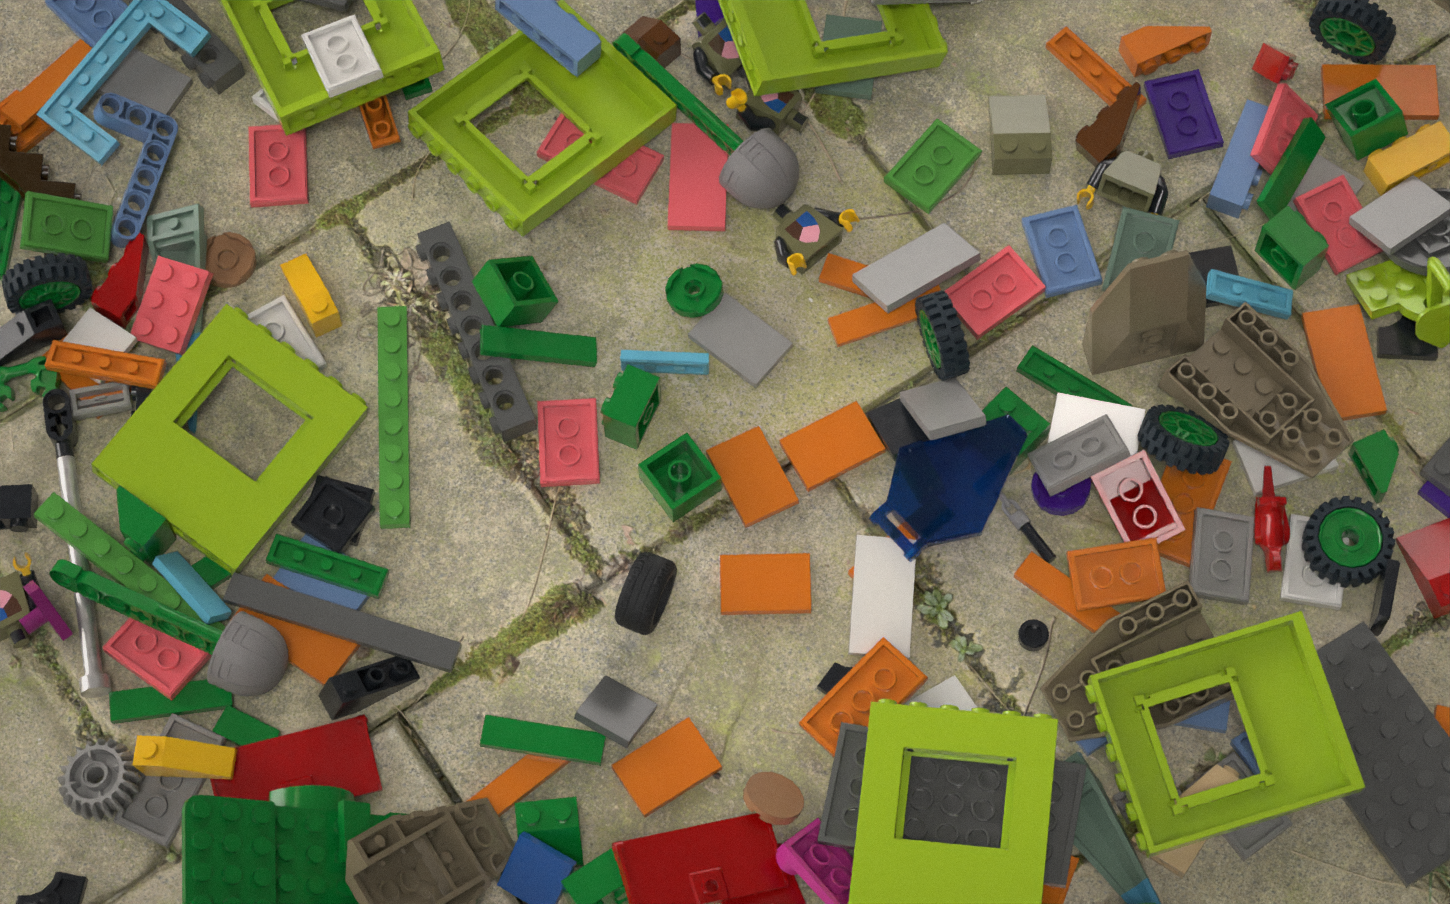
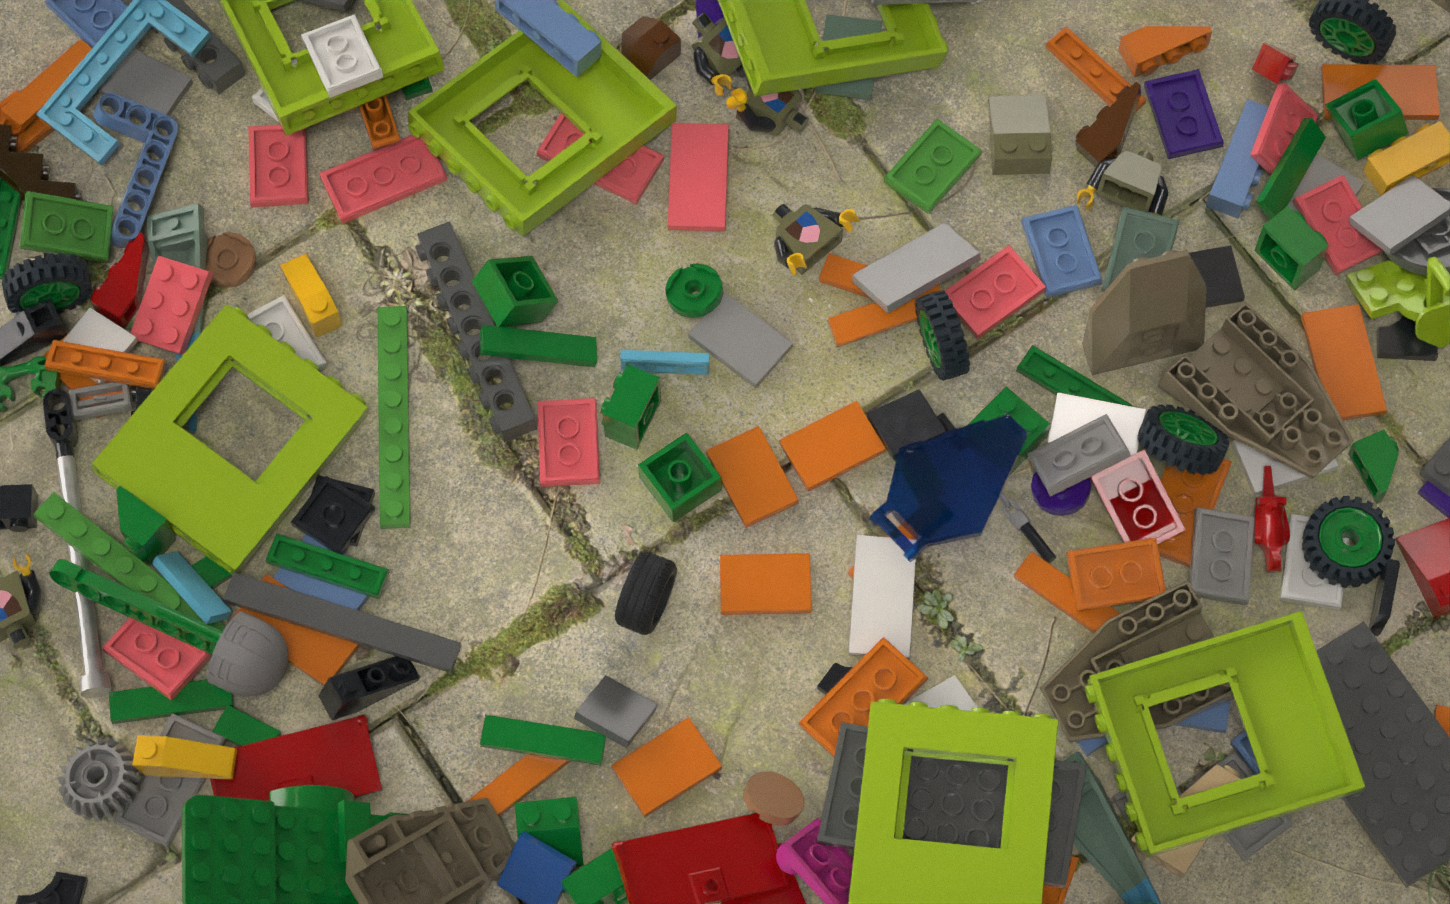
magenta tile [19,580,73,641] -> none
piece [612,33,799,209] -> none
light grey tile [900,378,987,440] -> none
black tile [1018,619,1049,651] -> none
medium azure tile [1206,269,1293,320] -> none
none -> coral tile [319,135,447,224]

